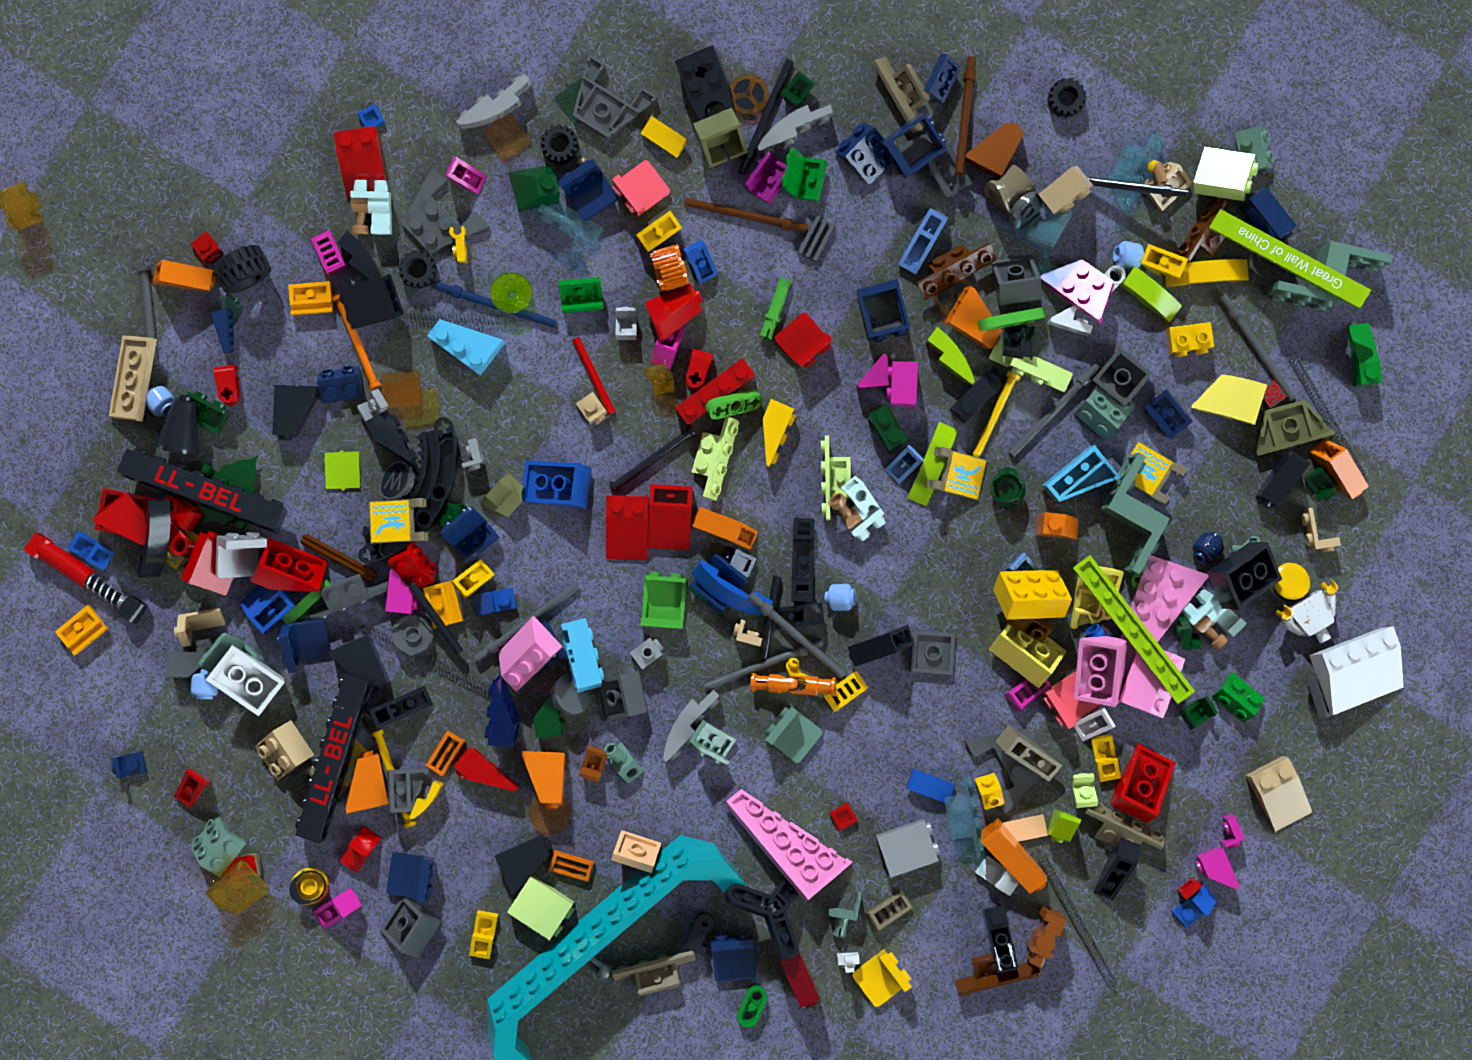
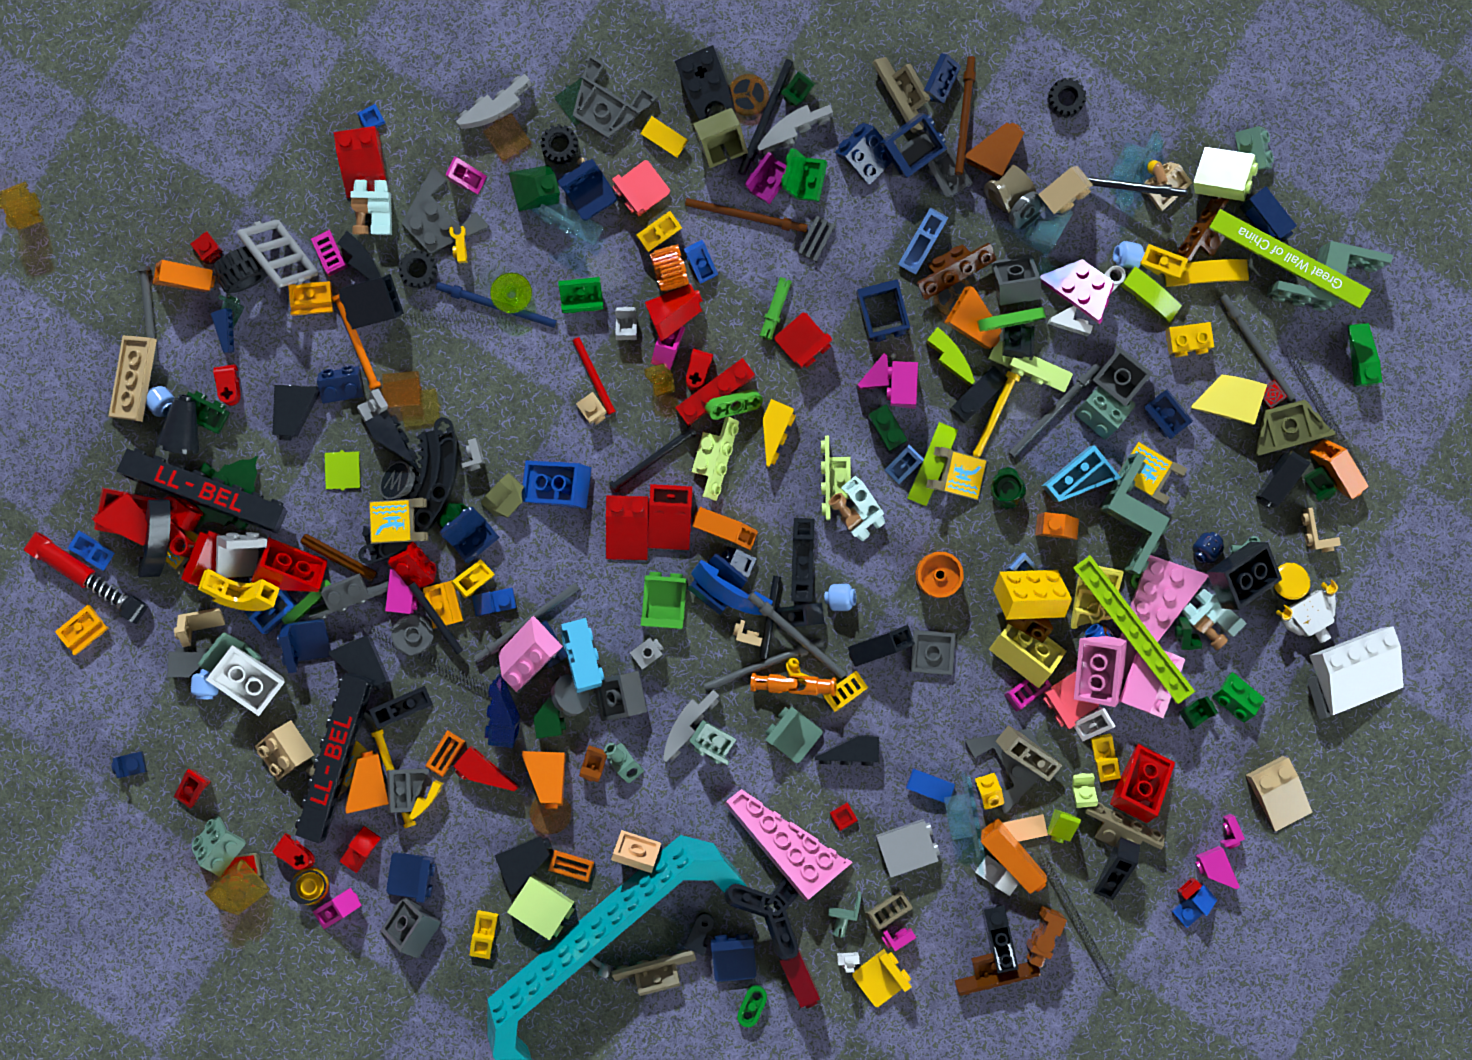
medium azure wedge [427,319,505,376] -> none
none -> yellow arch [198,569,280,611]
none -> light grey bar [237,220,318,288]
none -> red piece [272,833,315,870]
none -> black slope [815,735,879,766]
none -> dark pink bracket [882,928,916,951]
none -> orange wheel [915,552,964,598]

